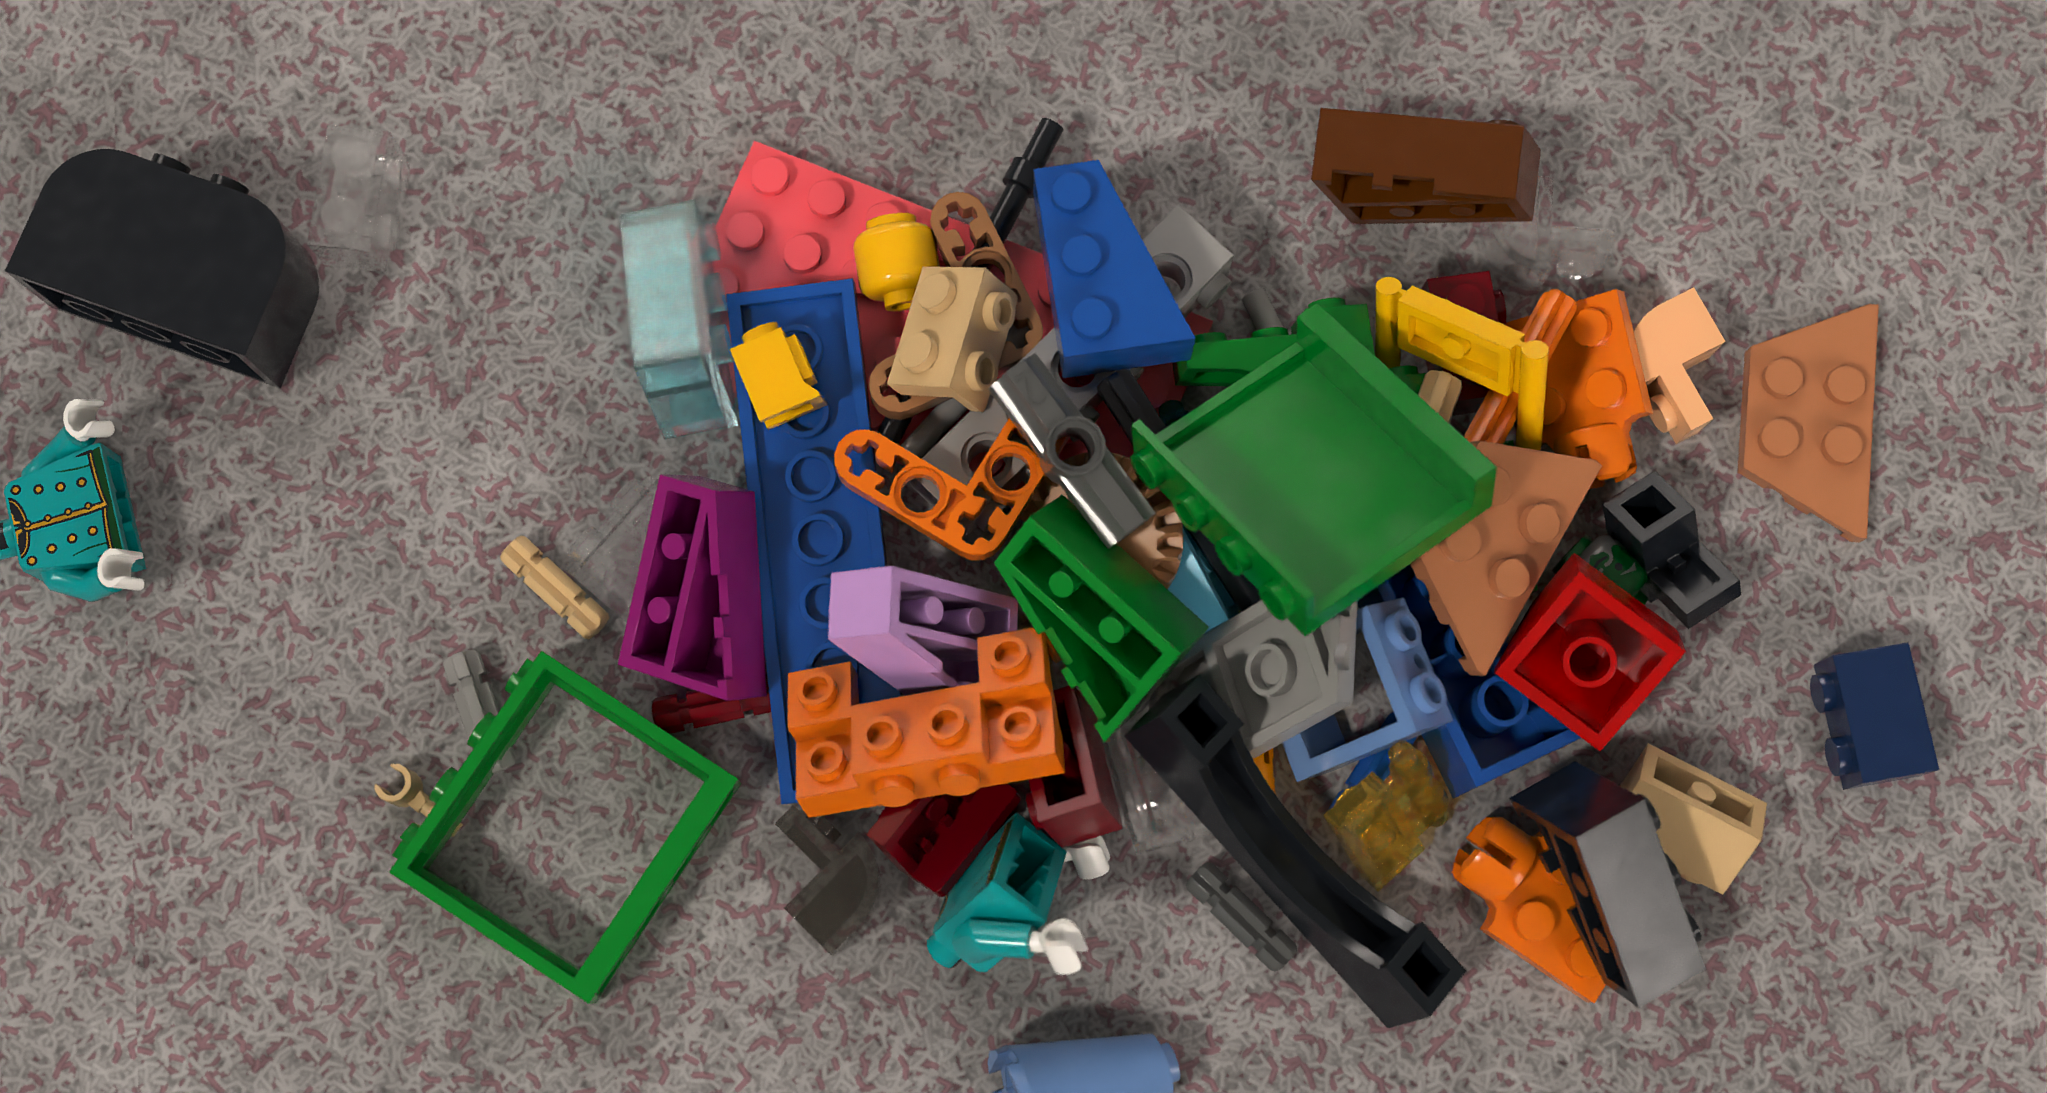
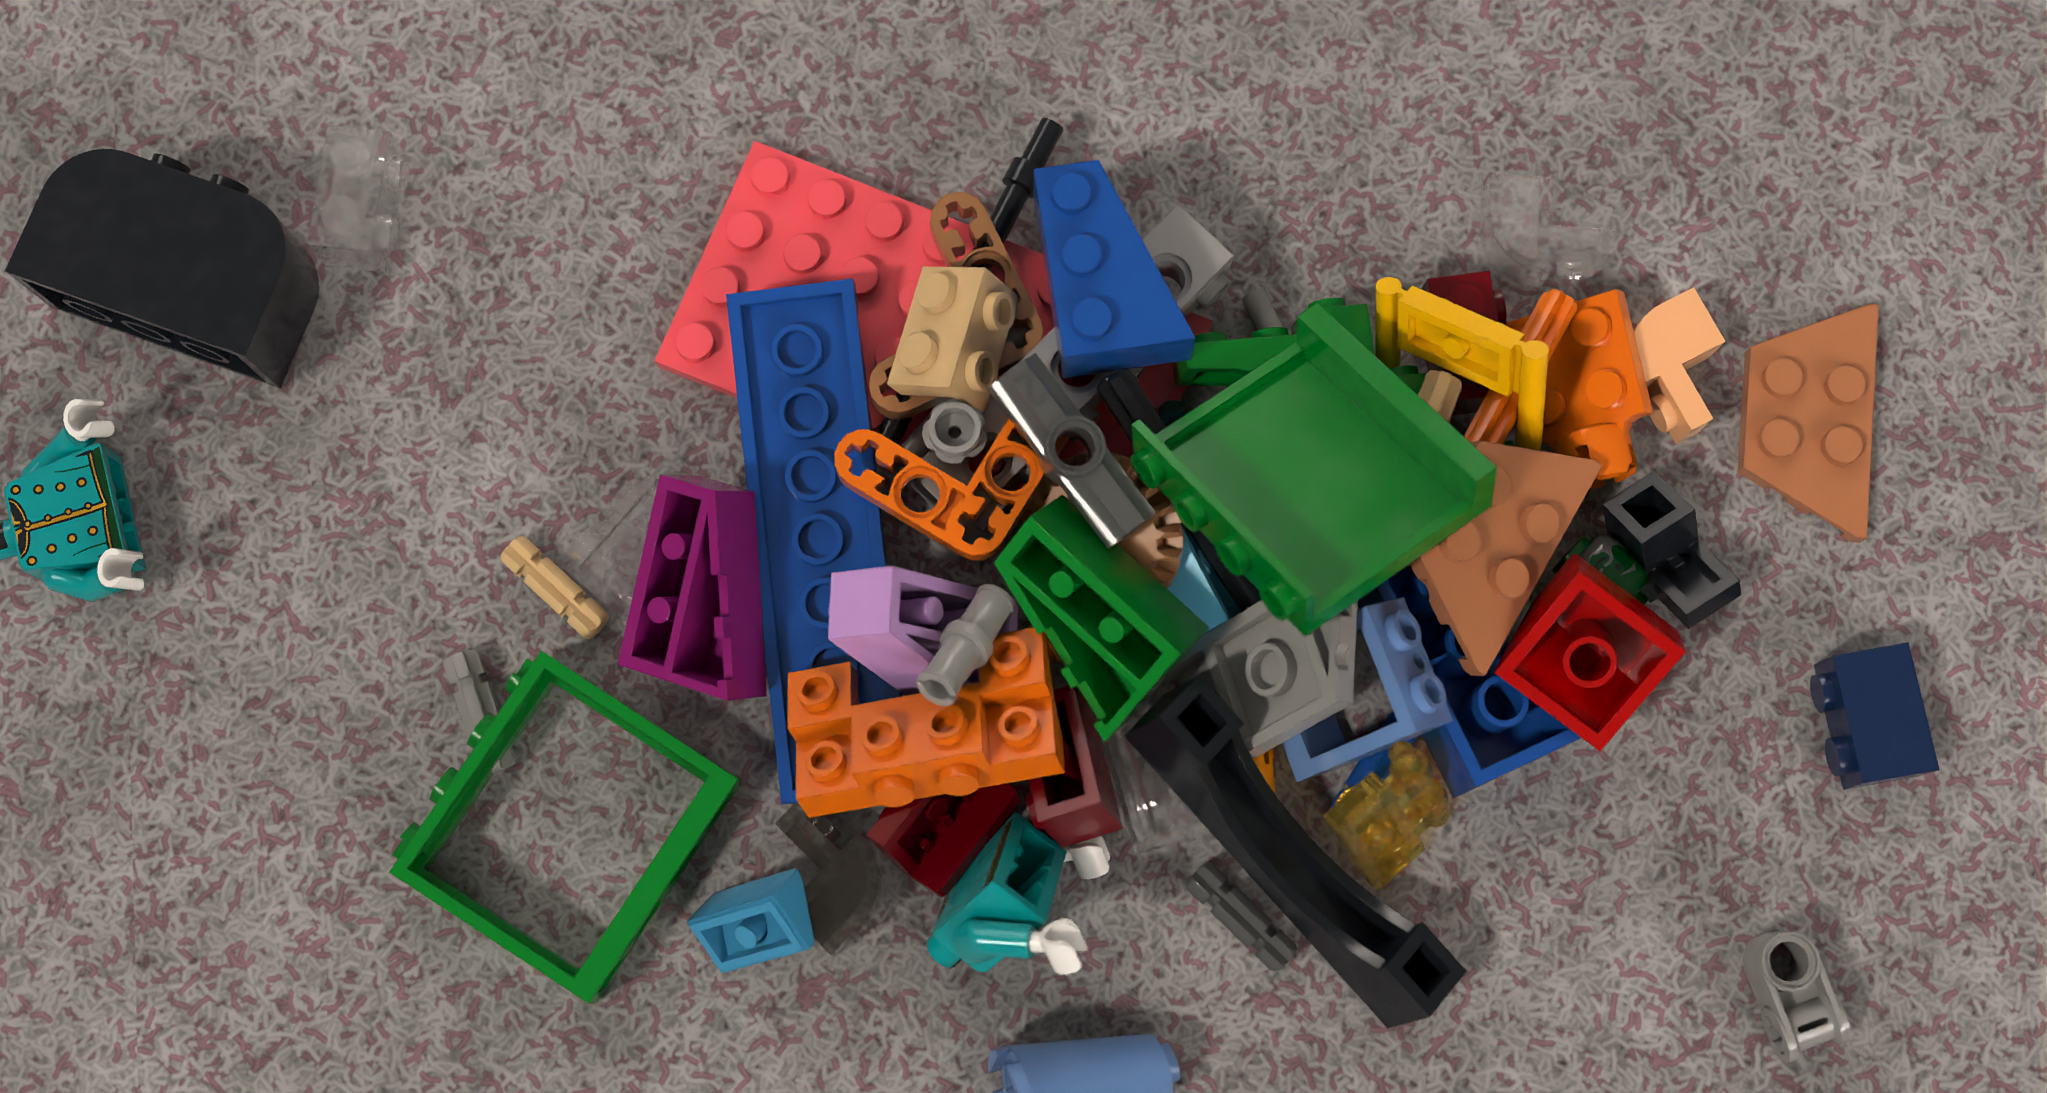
tan hand [374,764,463,837] -> none
clear light blue wedge [620,199,739,440] -> none
dark red axle [651,674,771,734] -> none
yellow window [730,322,827,430] -> none
yellow head [853,213,940,311] -> none
reddish brown wedge [1311,108,1541,224] -> none
orange plate [1452,817,1605,1004] -> none
wedge [1509,762,1706,1008] -> none
tan brick [1620,743,1767,895] -> none
none -> dark azure slope [686,868,815,973]
none -> light grey pin [916,584,1015,706]
none -> light grey plate [922,401,987,464]
none -> light grey piece [1742,931,1851,1064]

